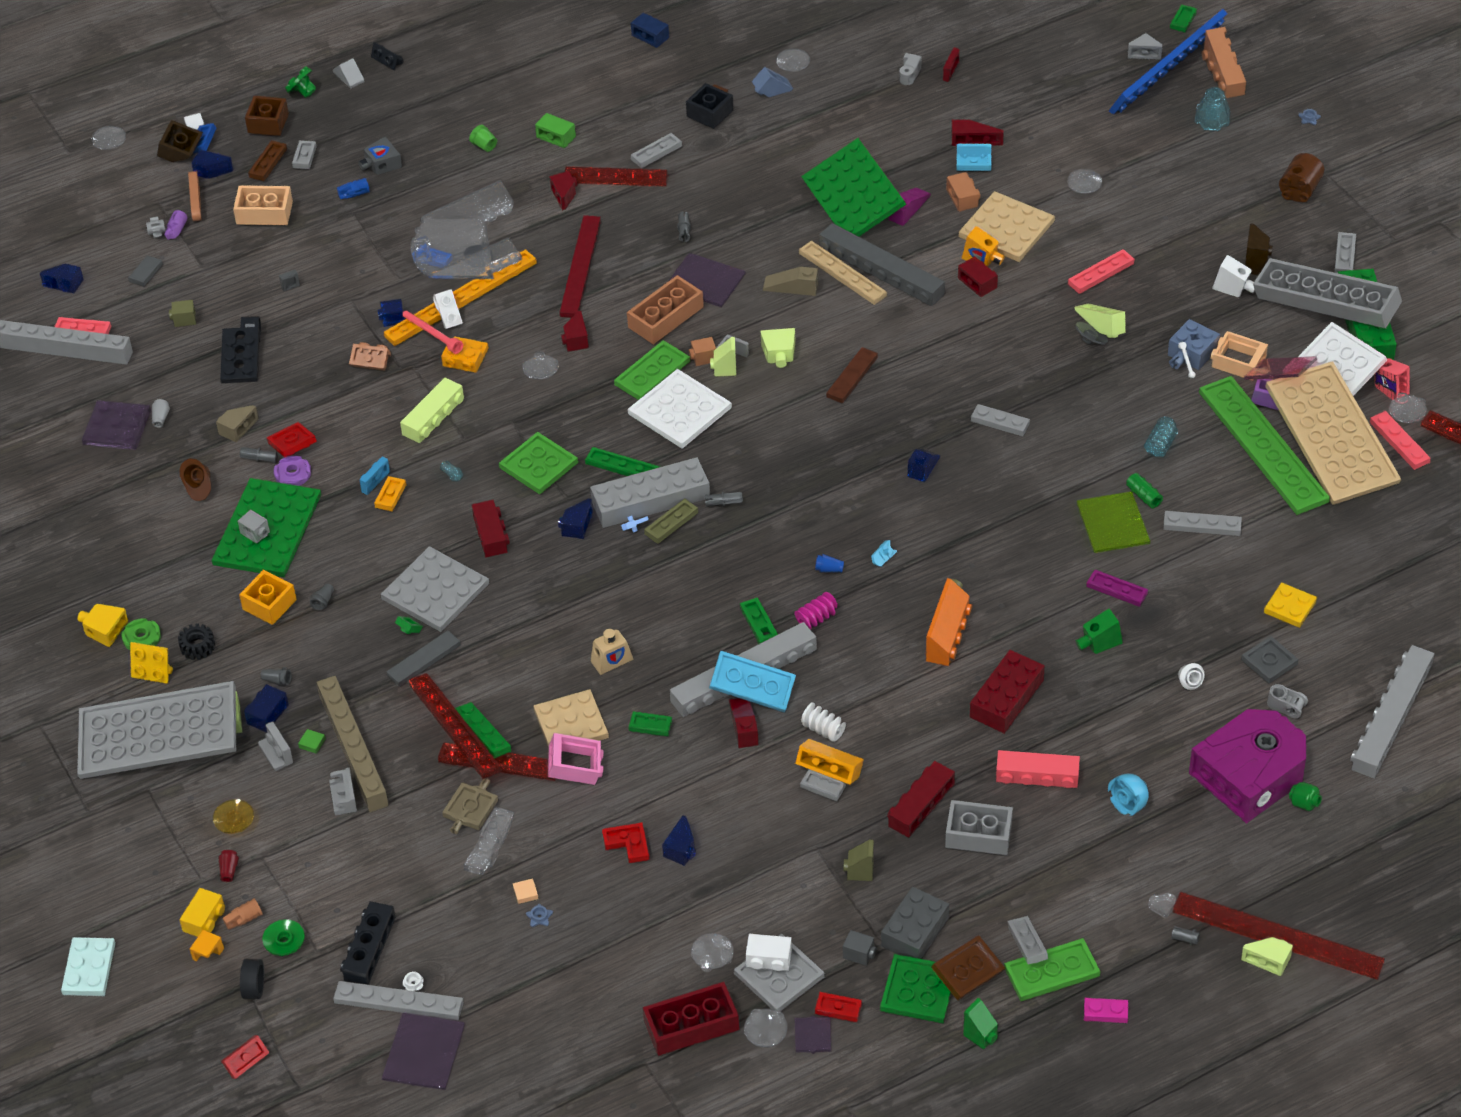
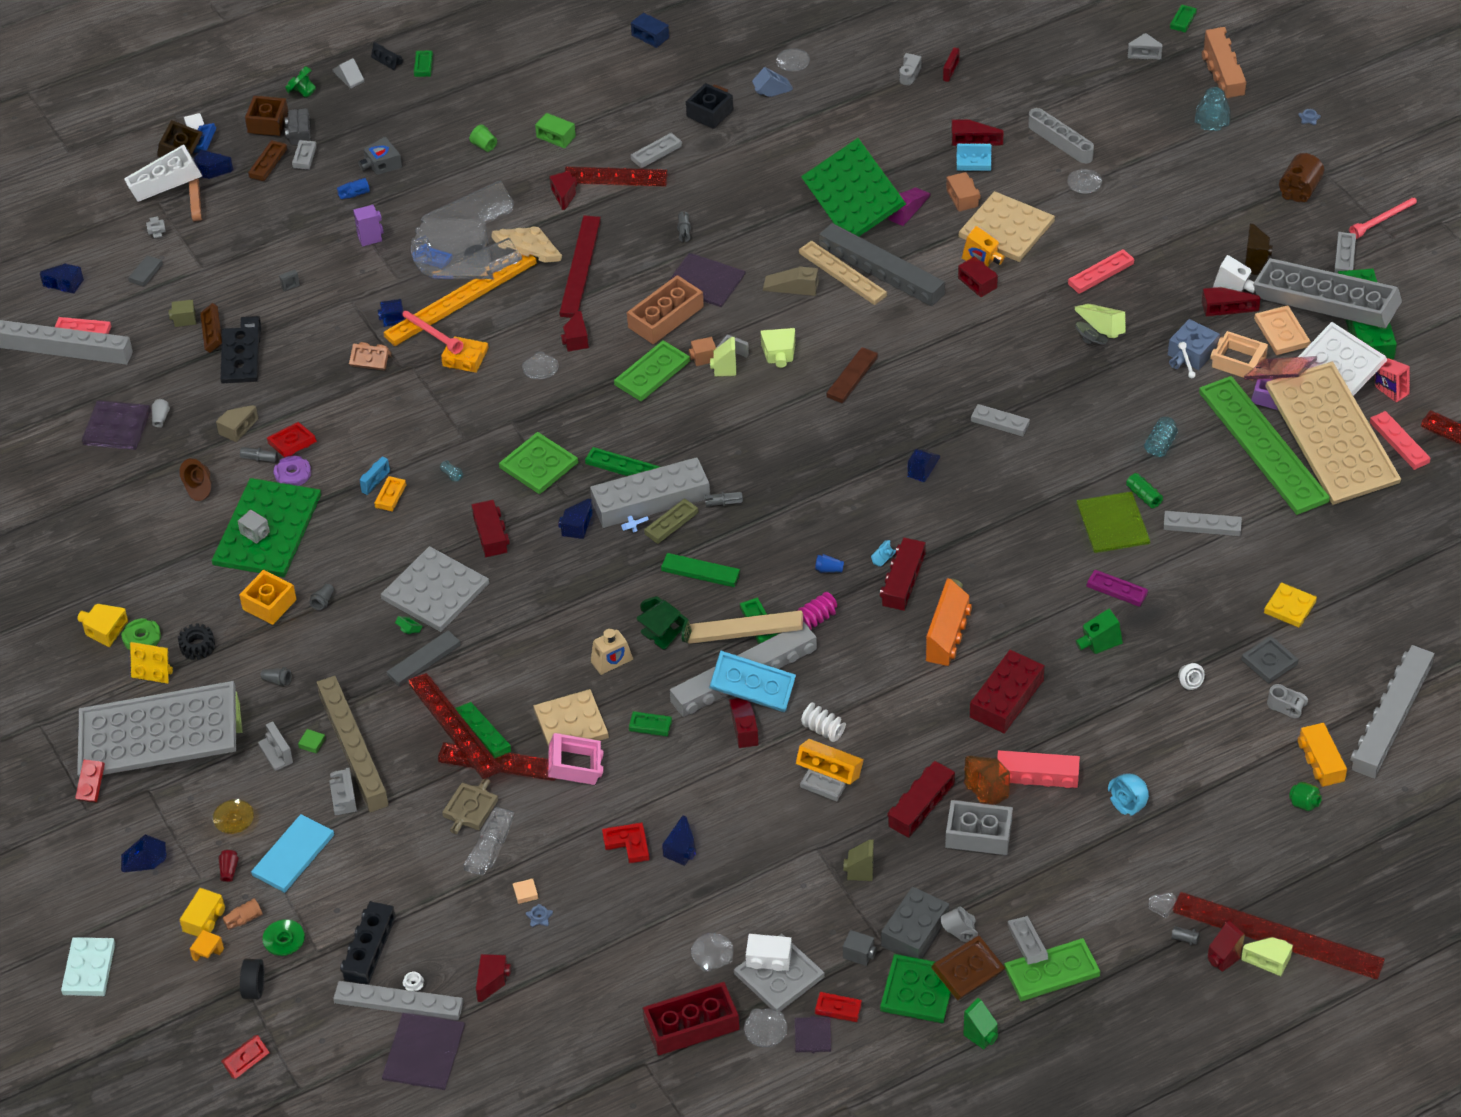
clear dish [92,126,126,150] -> none
medium lavender hinge [164,210,188,240] -> none
light nougat brick [233,186,293,225] -> none
clear blue brick [244,684,289,733] -> none
yellowish green brick [400,378,464,443] -> none
white plate [433,289,463,329] -> none
white plate [628,369,732,448] -> none
dark pink plate [1084,998,1128,1023] -> none
blue plate [1109,9,1228,114] -> none
magenta piece [1189,709,1306,824] -> none
clear dish [1389,393,1427,423] -> none
none -> plate [75,759,105,803]
none -> clear blue slope [121,834,167,873]
none -> white wedge [124,145,202,202]
none -> reddish brown plate [200,303,222,353]
none -> medium azure tile [251,814,334,893]
none -> flat silver brick [285,108,310,145]
none -> medium lavender brick [353,205,384,246]
none -> green tile [414,50,433,77]
none -> dark red slope [476,954,511,1002]
none -> tan plate [491,227,562,263]
none -> dark green piece [636,596,692,650]
none -> green tile [661,553,740,587]
none -> tan tile [688,610,803,644]
none -> dark red brick [880,537,926,611]
none -> light grey piece [941,907,978,942]
none -> clear orange slope [964,756,1010,805]
none -> light grey beam [1028,108,1094,164]
none -> dark red slope [1201,287,1261,316]
none -> dark red slope [1207,921,1245,972]
none -> light nougat plate [1254,305,1311,355]
none -> light orange brick [1298,723,1347,787]
none -> coral piece [1349,198,1417,239]

